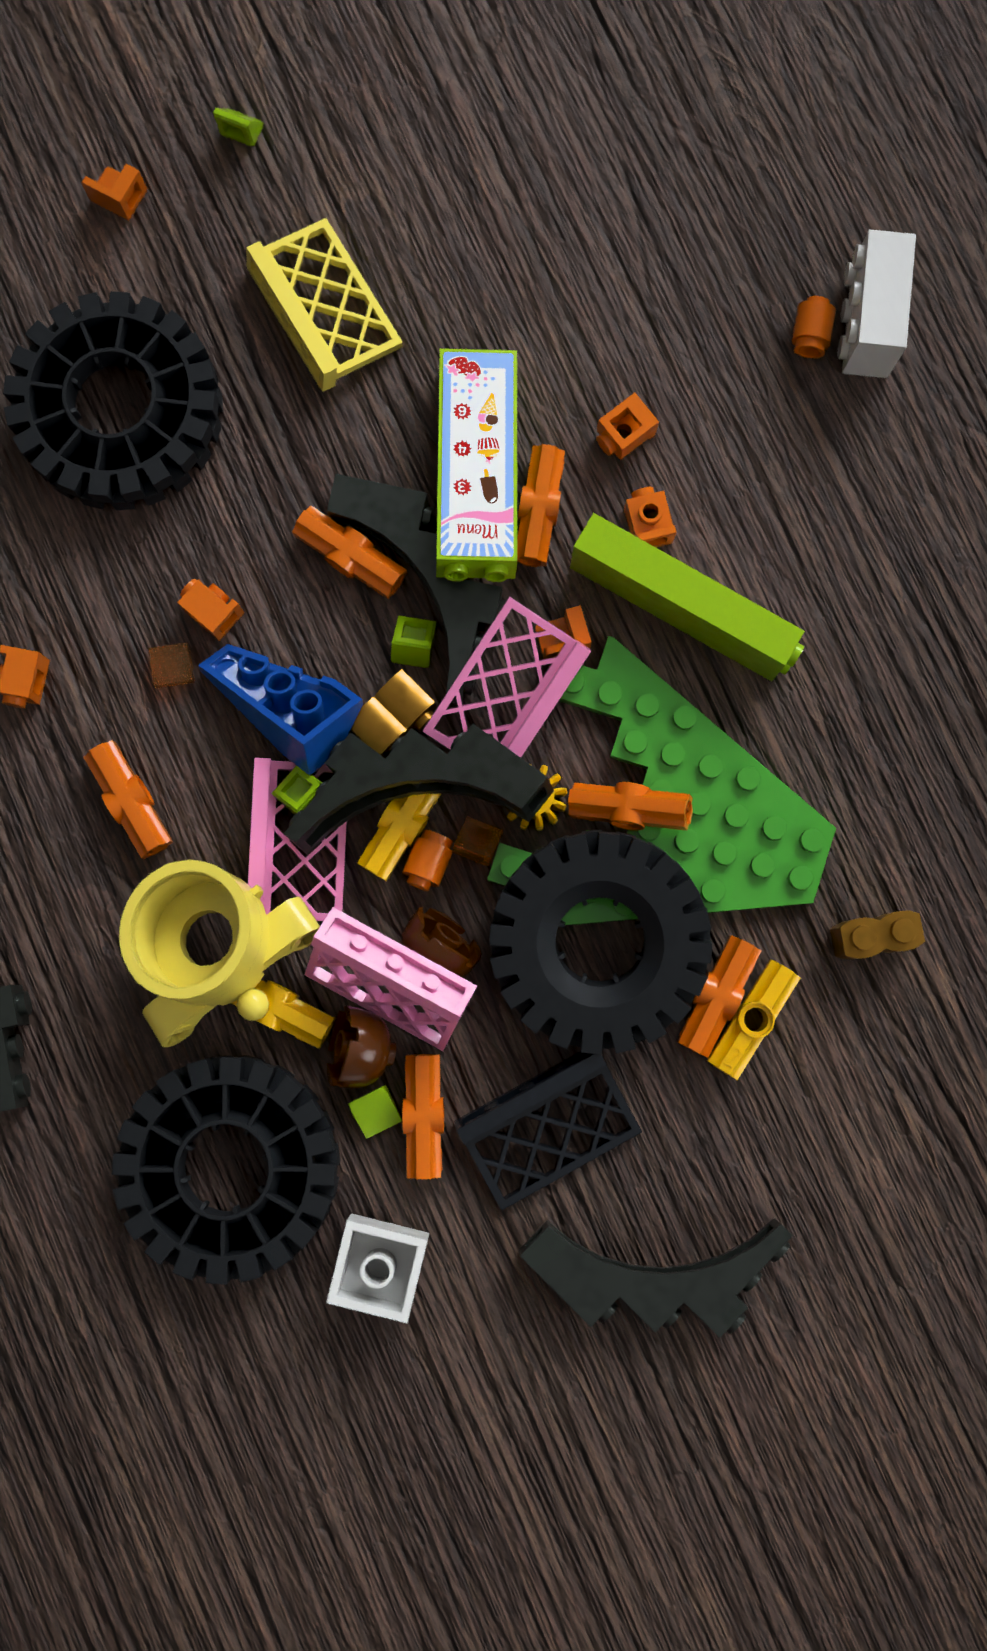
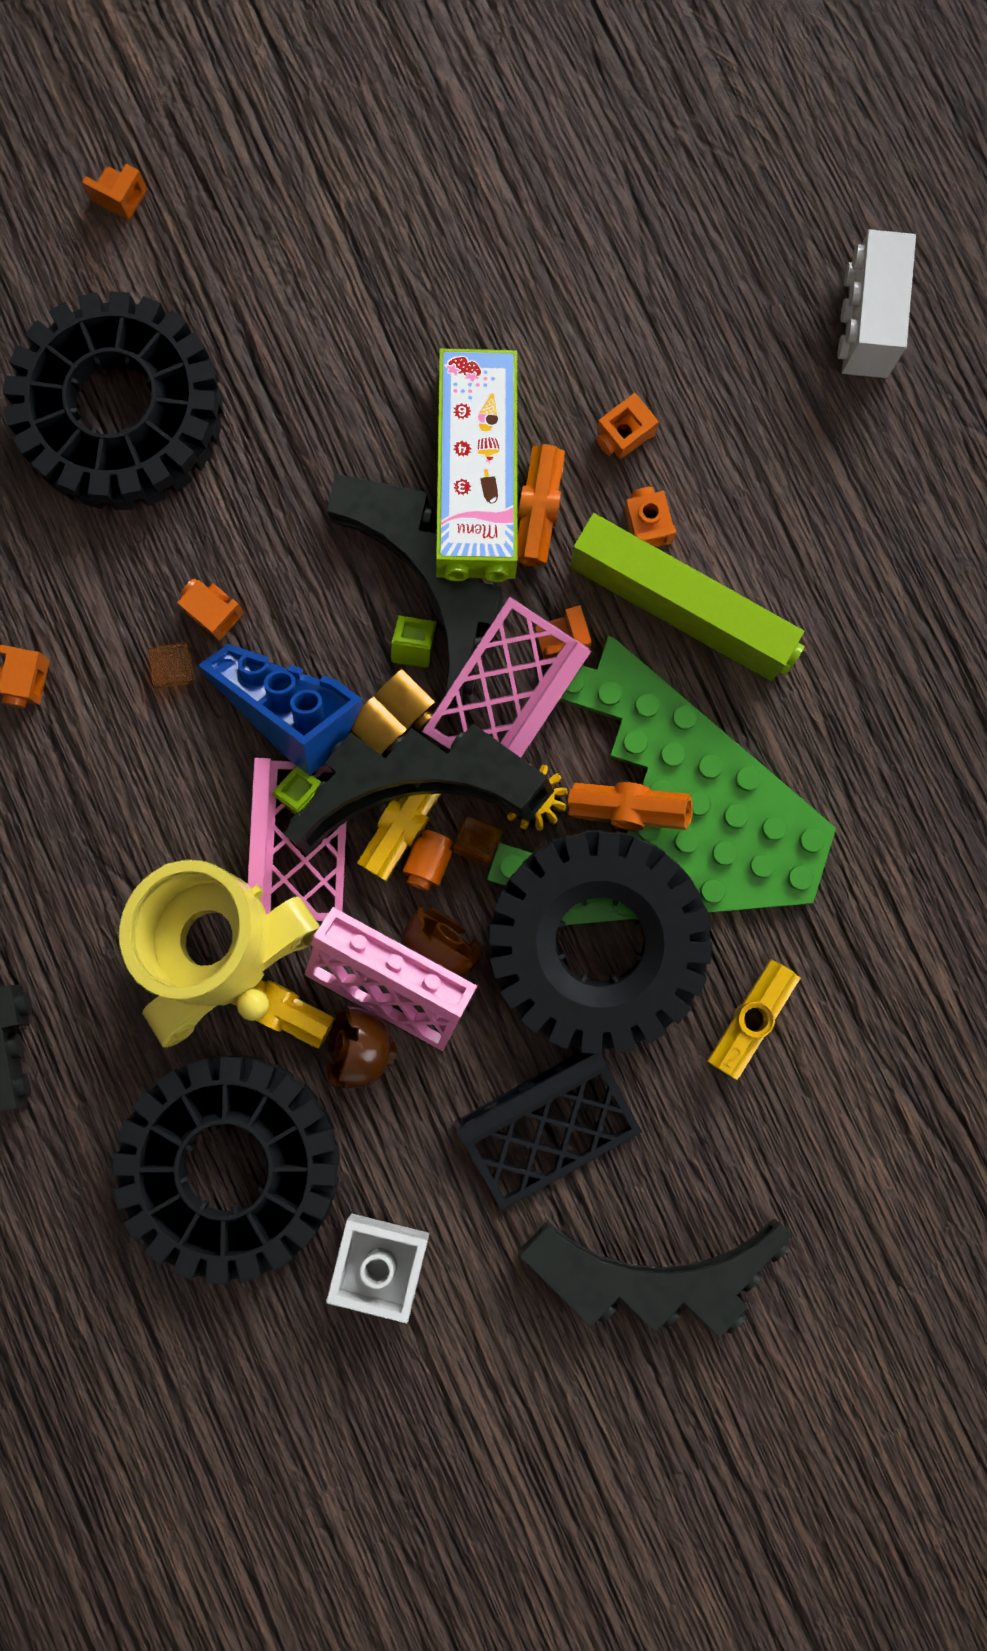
orange piece [83,740,173,859] -> none
lime slope [213,108,263,146] -> none
light yellow fence [246,218,403,392] -> none
orange piece [292,505,407,599] -> none
lime slope [348,1085,402,1139] -> none
orange piece [402,1054,444,1179] -> none
orange piece [676,935,762,1058] -> none
orange brick [792,296,836,358] -> none
pearl gold brick [830,911,925,960] -> none

